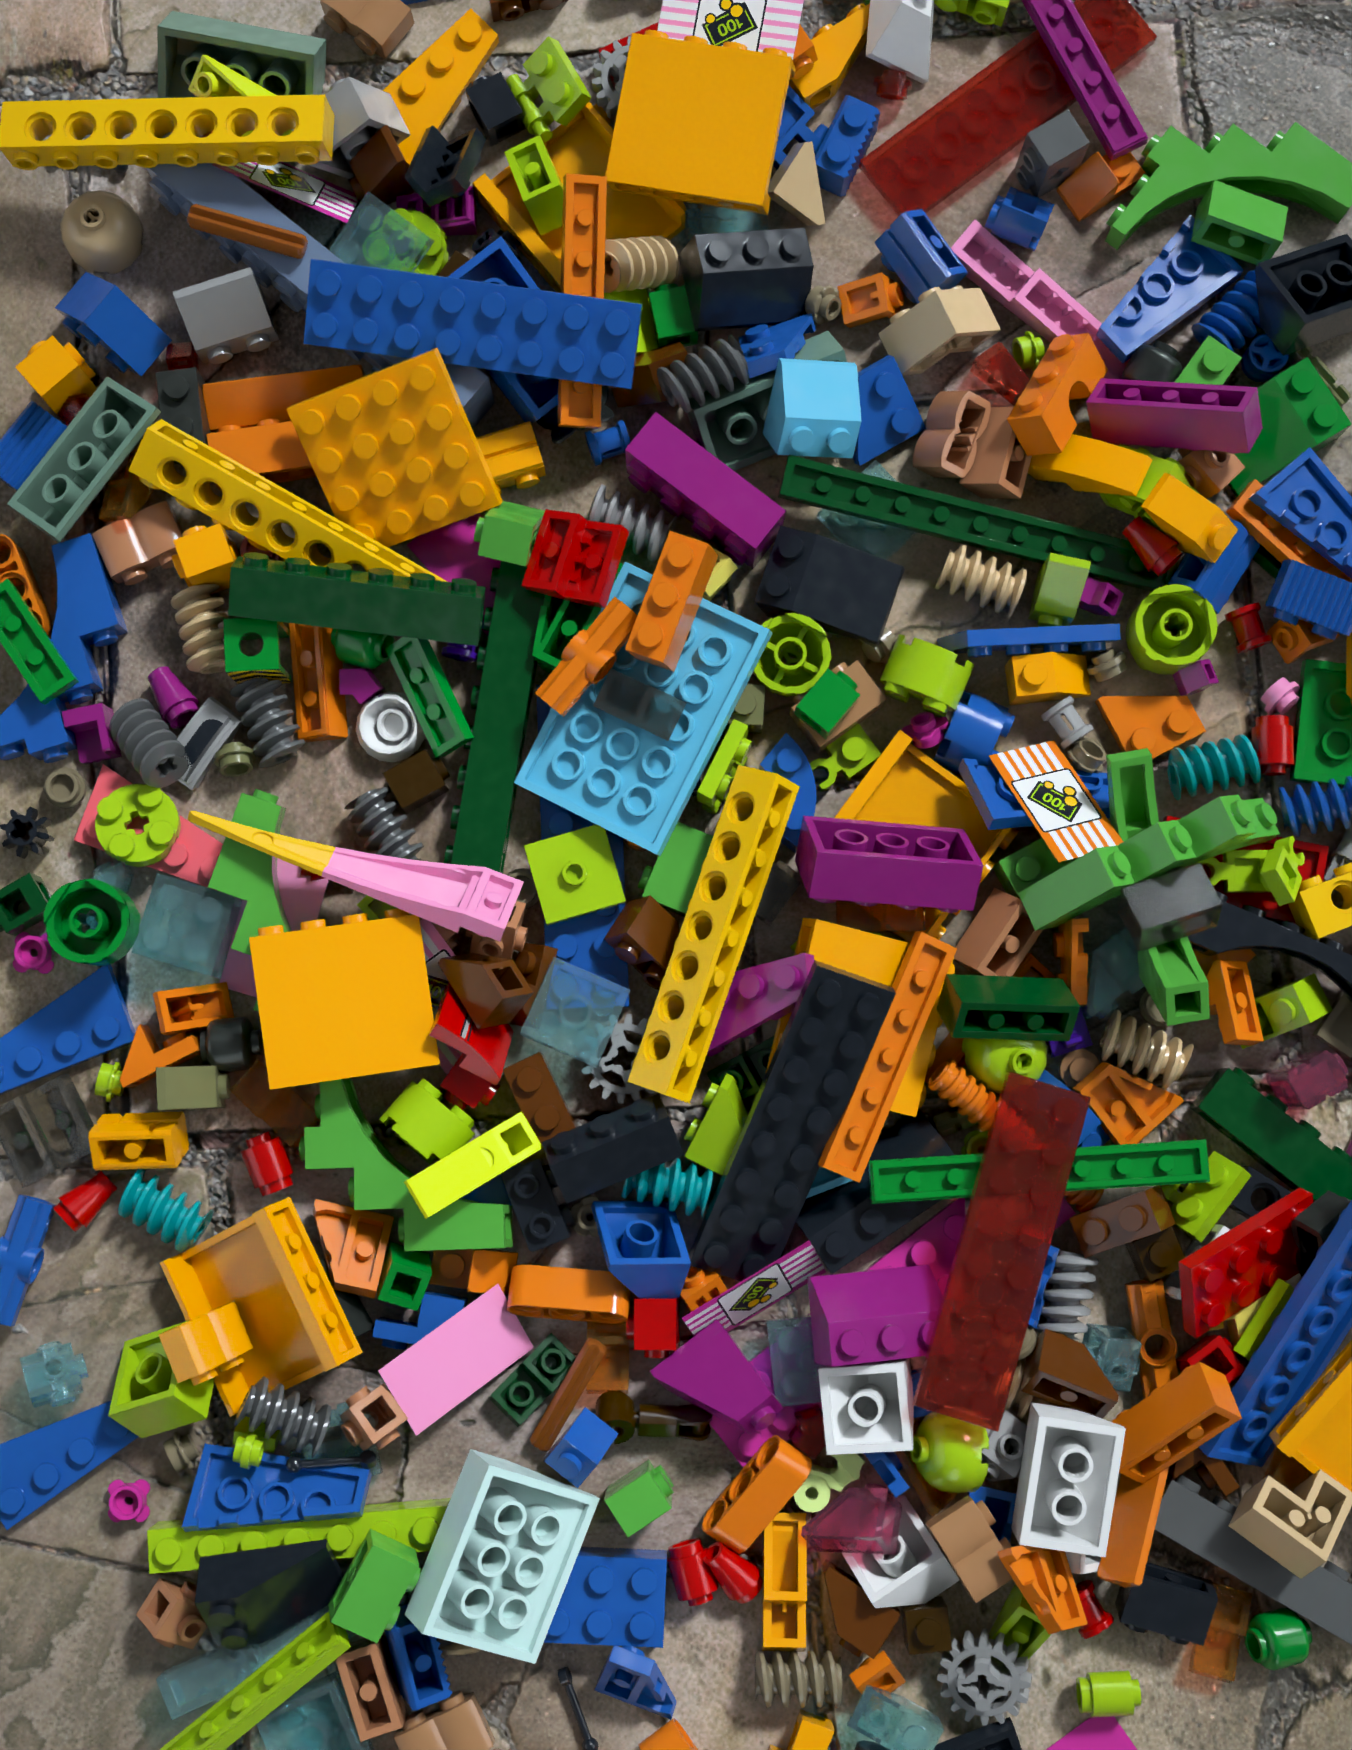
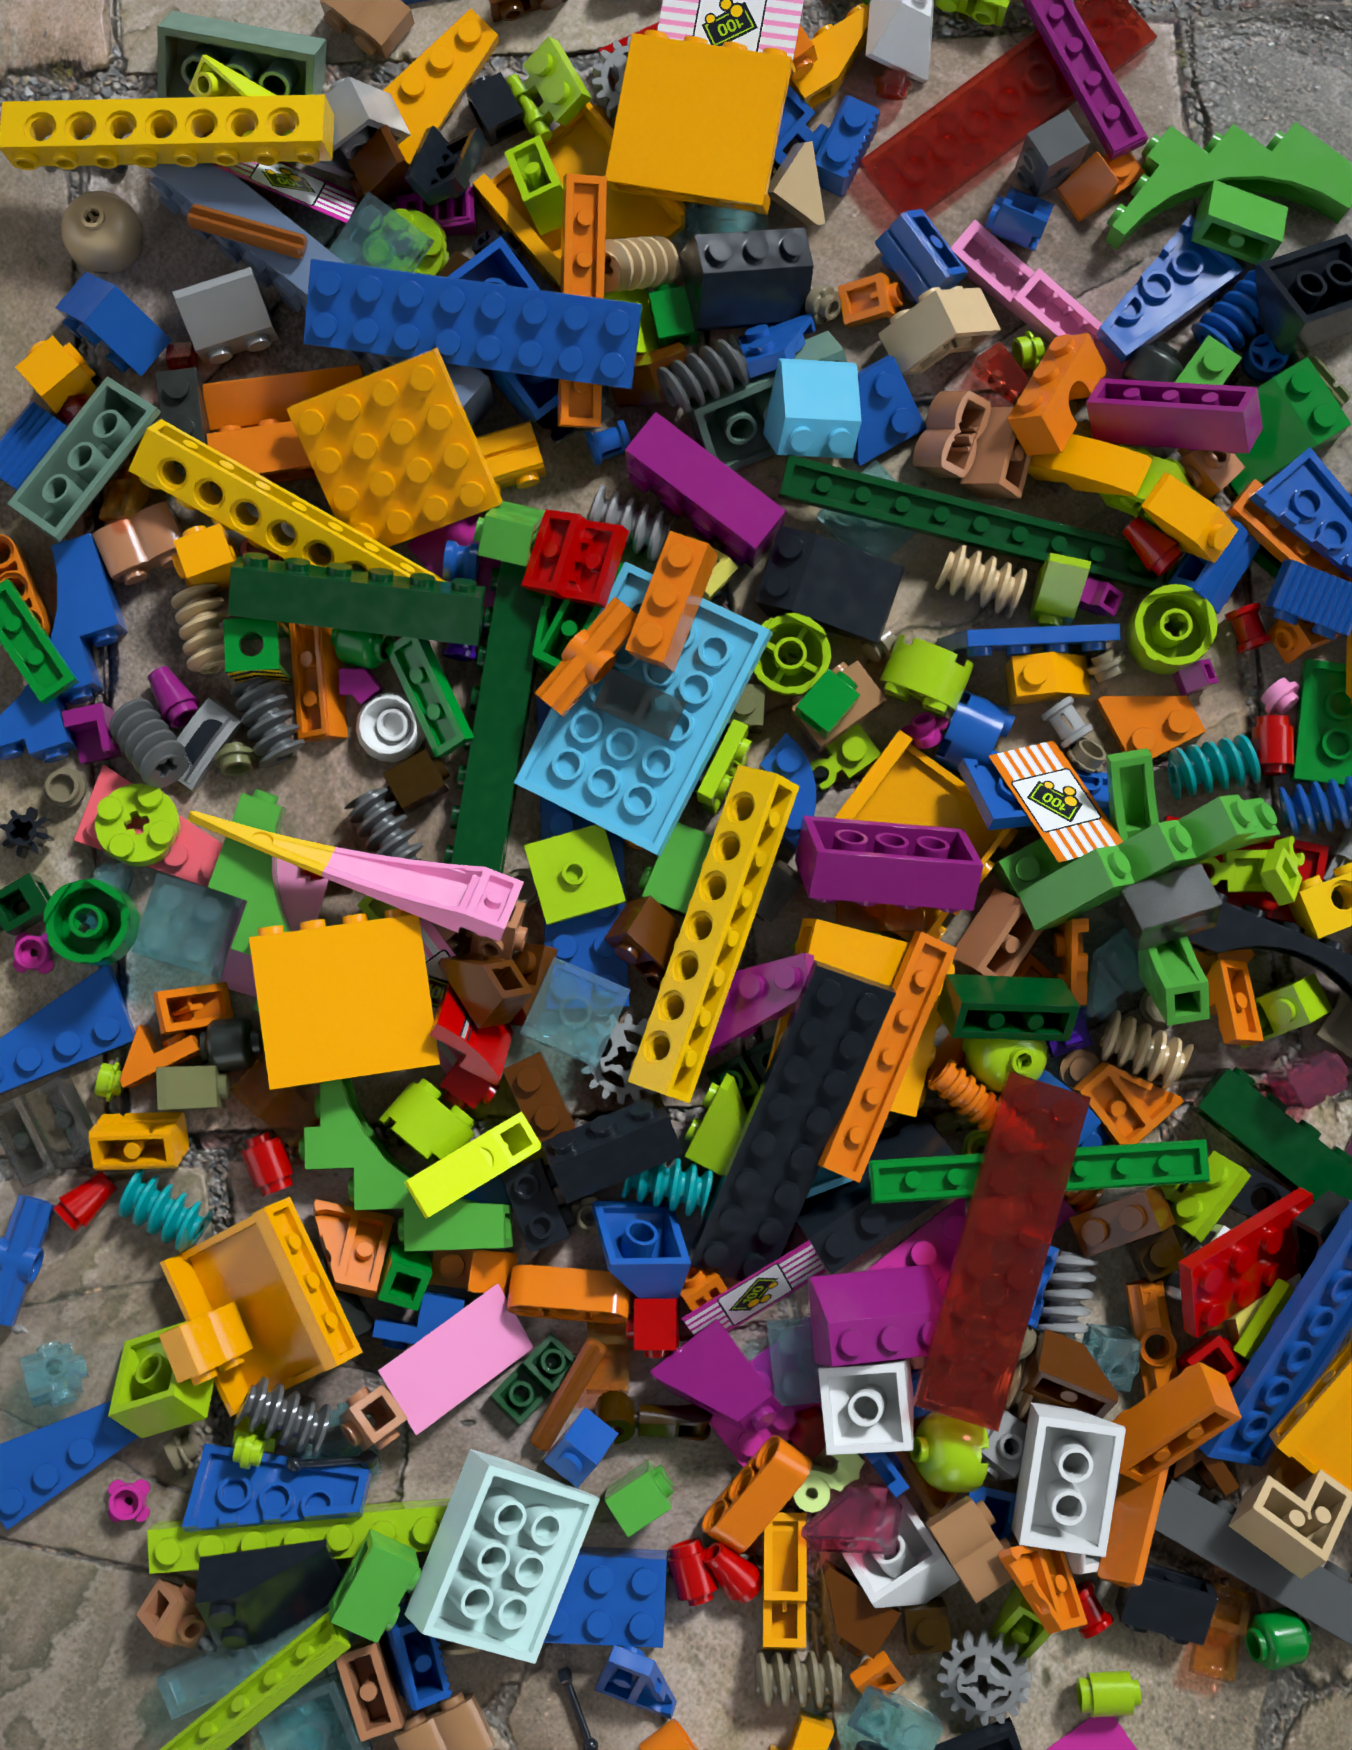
none -> blue wheel [443,540,481,582]

